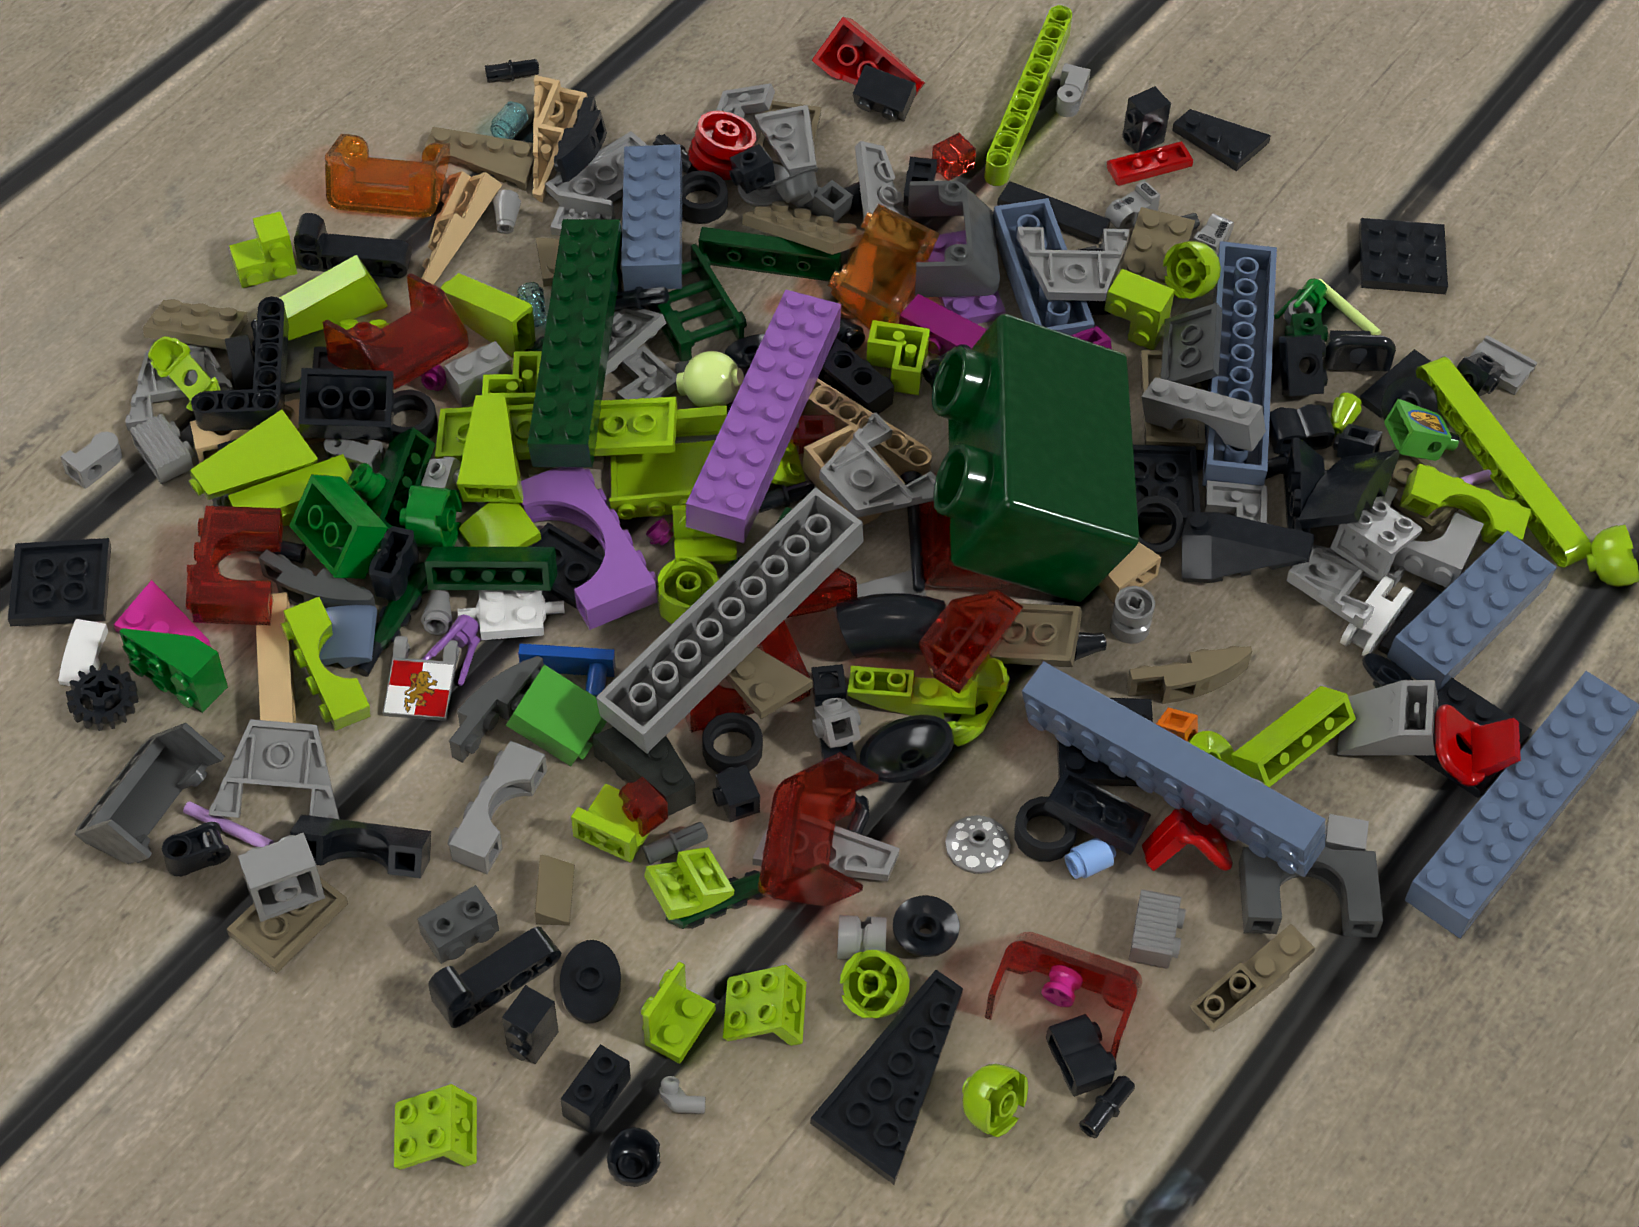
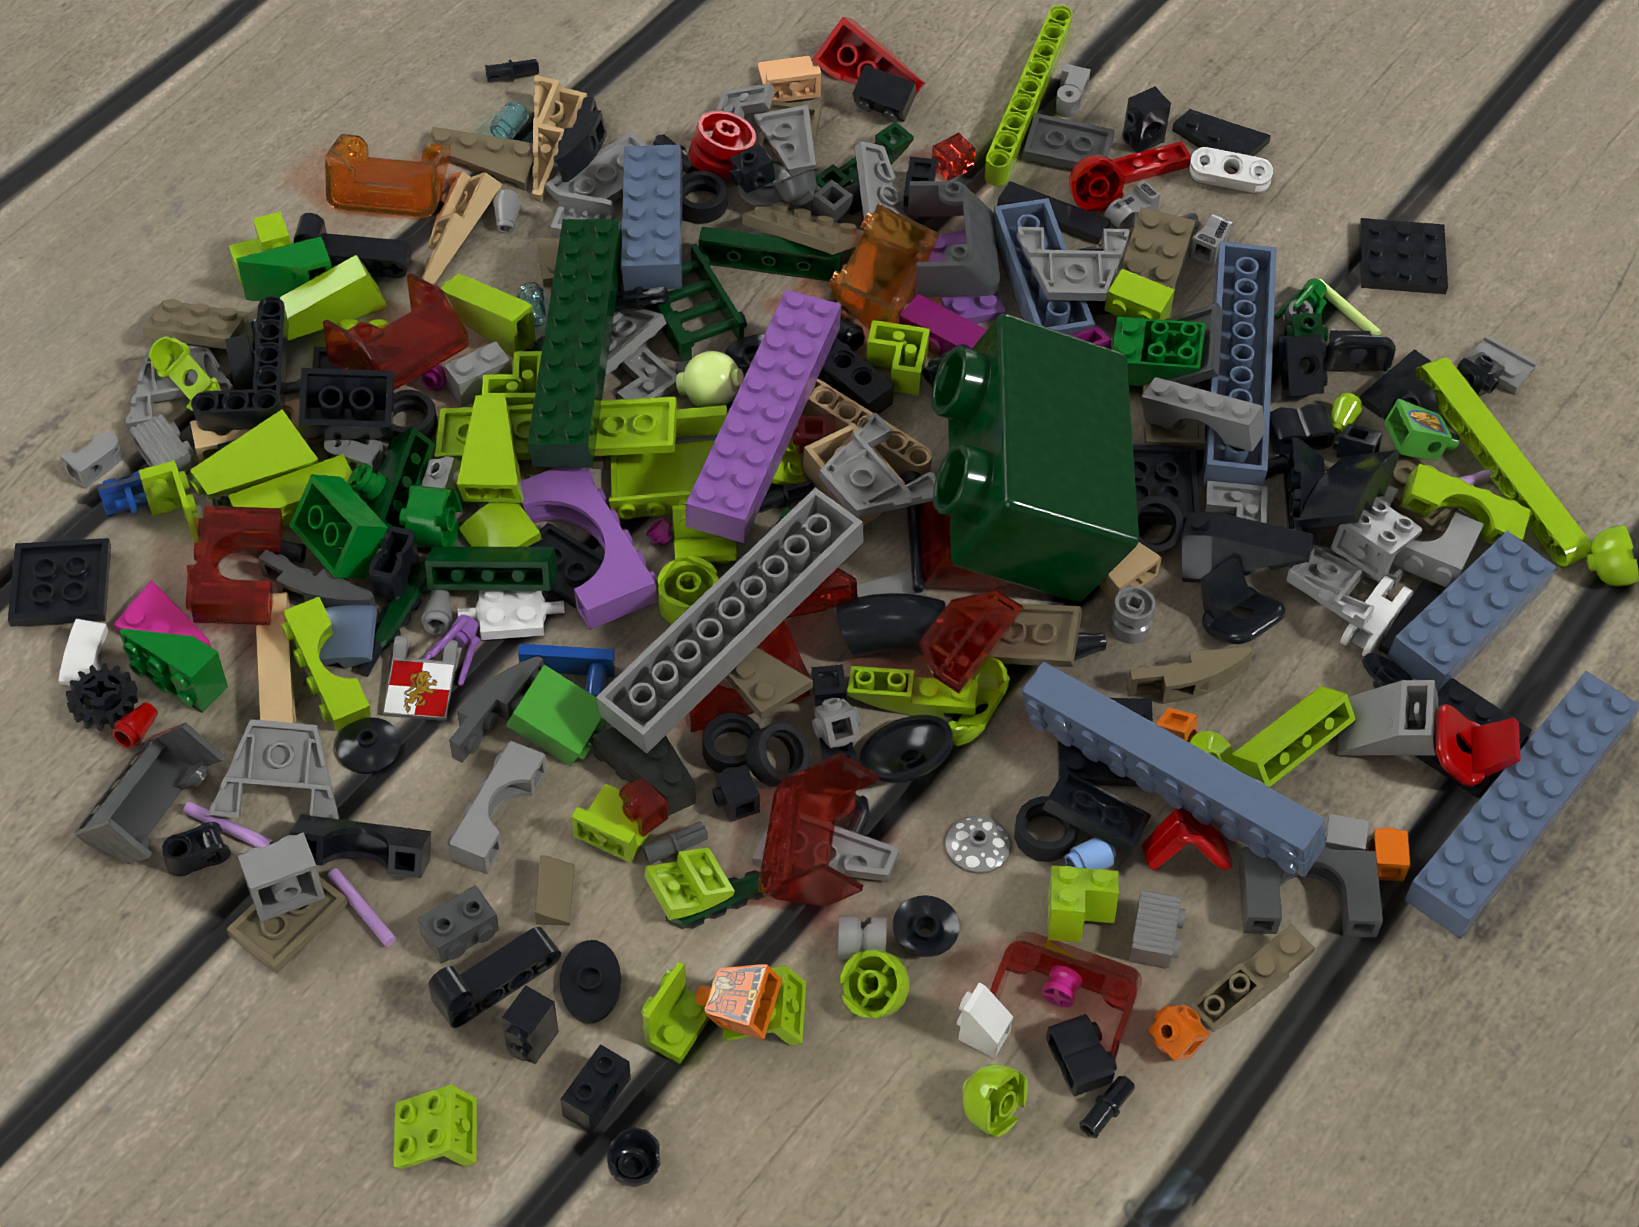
light grey arm [659,1076,706,1114] -> none
black wing [810,970,963,1185] -> none
lime cylinder [1163,241,1221,299] -> none
none -> blue hips [97,471,148,516]
none -> red cone [112,702,158,749]
none -> lime bracket [138,460,202,543]
none -> green slope [236,237,332,301]
none -> lavender bar [327,868,396,947]
none -> black dish [336,717,401,774]
none -> orange torso [695,964,782,1040]
none -> black tyre [746,722,810,787]
none -> light nougat bracket [758,56,821,102]
none -> dark green slope [816,121,914,188]
none -> white slope [957,982,1013,1059]
none -> dark grey plate [1023,113,1115,169]
none -> lime brick [1047,866,1119,943]
none -> red cylinder [1069,155,1126,212]
none -> green slope [1113,317,1205,386]
none -> orange brick [1148,1005,1211,1061]
none -> white piece [1190,147,1273,194]
none -> black piece [1200,557,1285,644]
none -> orange brick [1368,827,1410,881]

